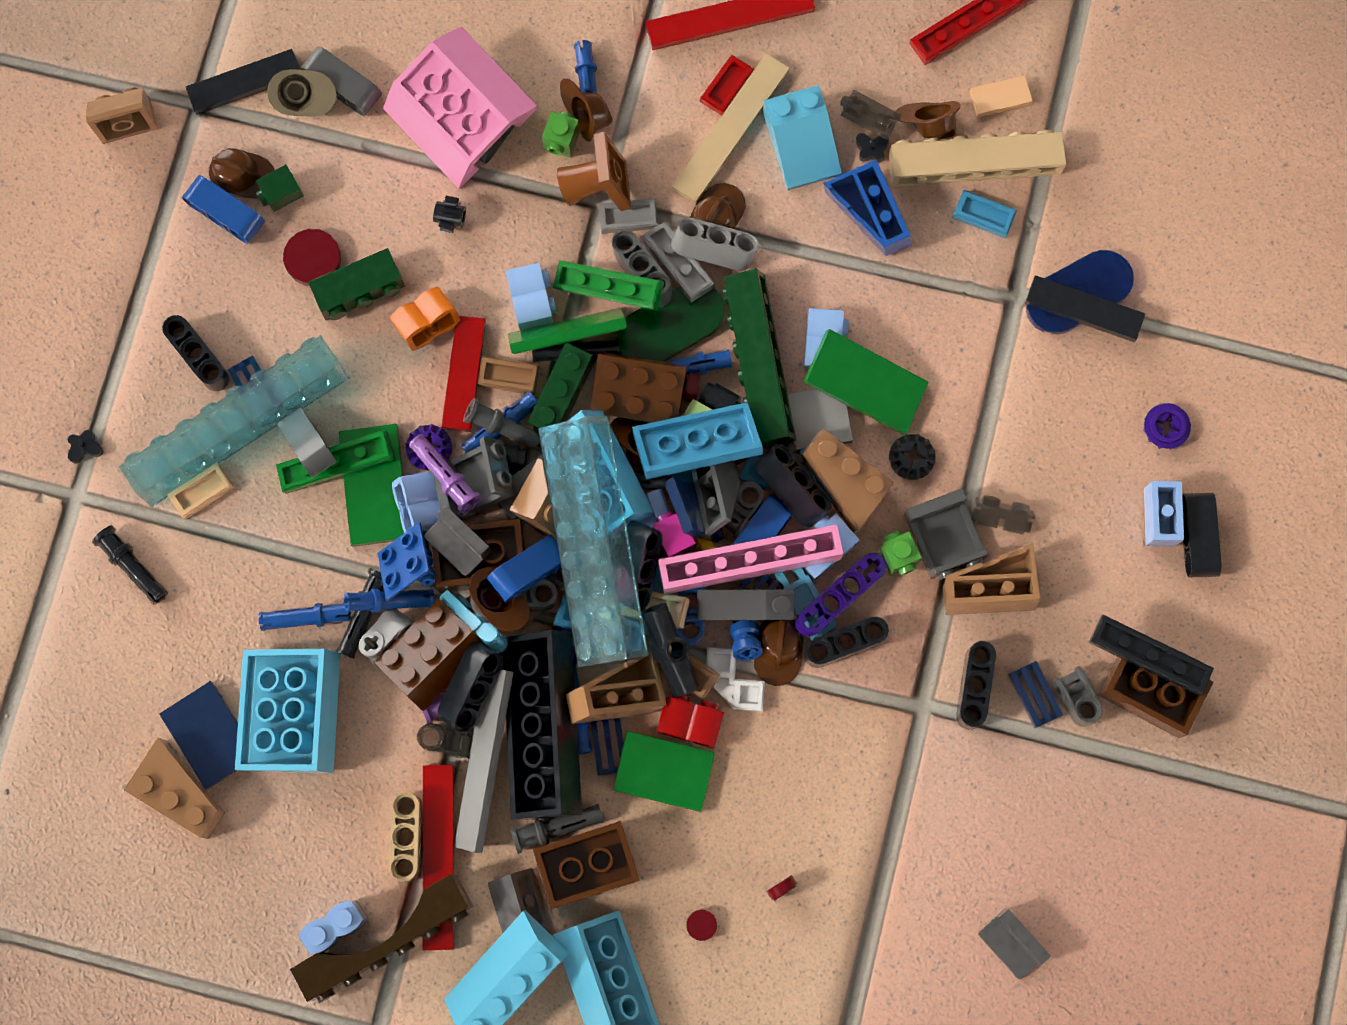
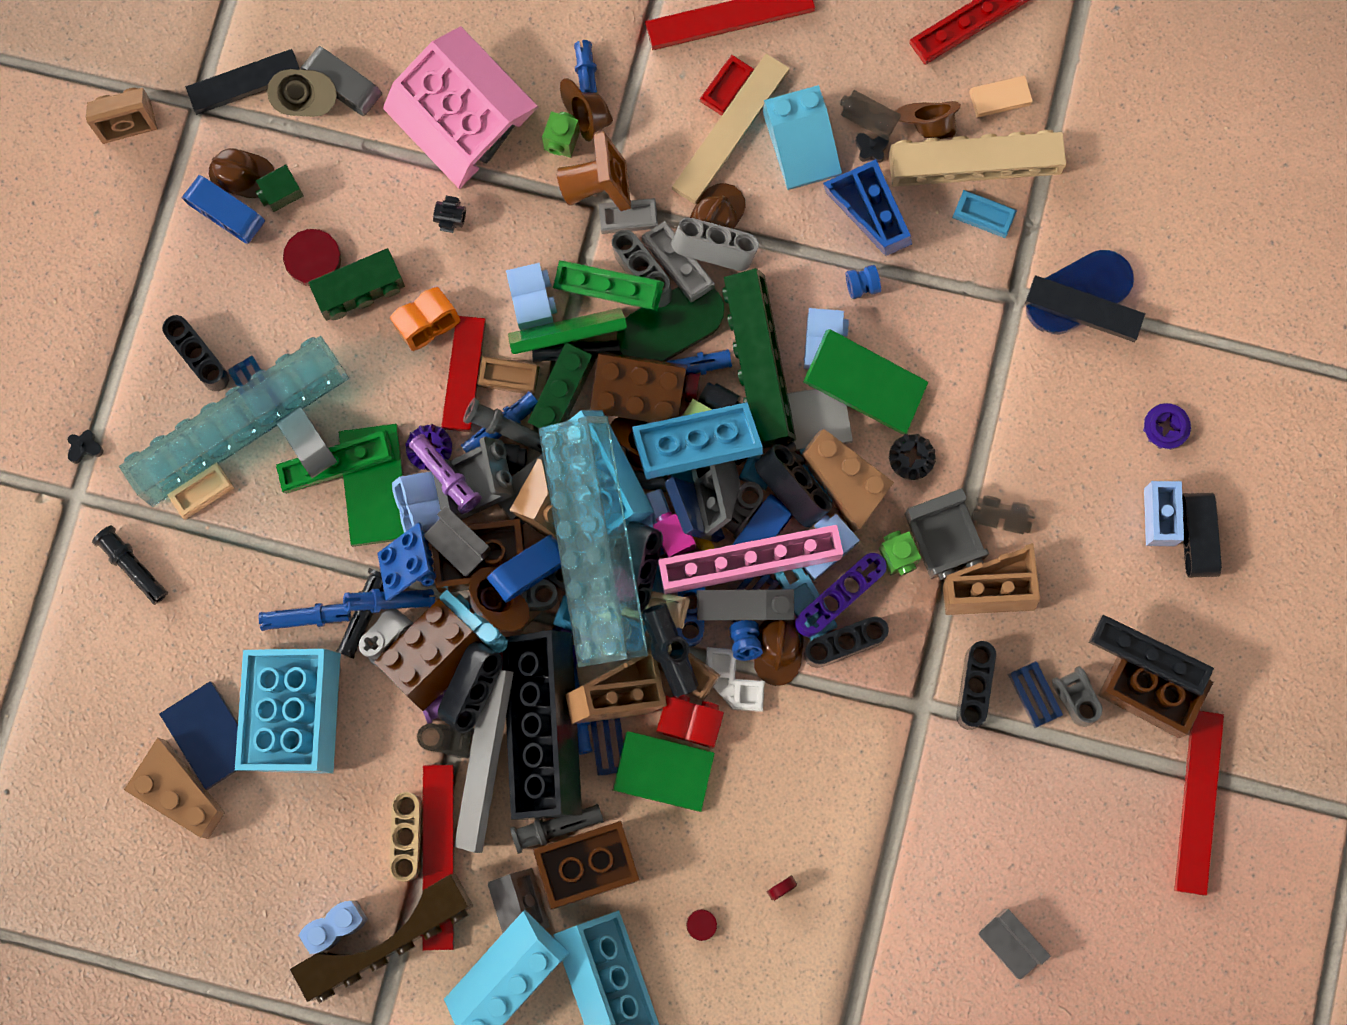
none -> blue wheel [845,265,881,299]
none -> red tile [1174,711,1224,896]

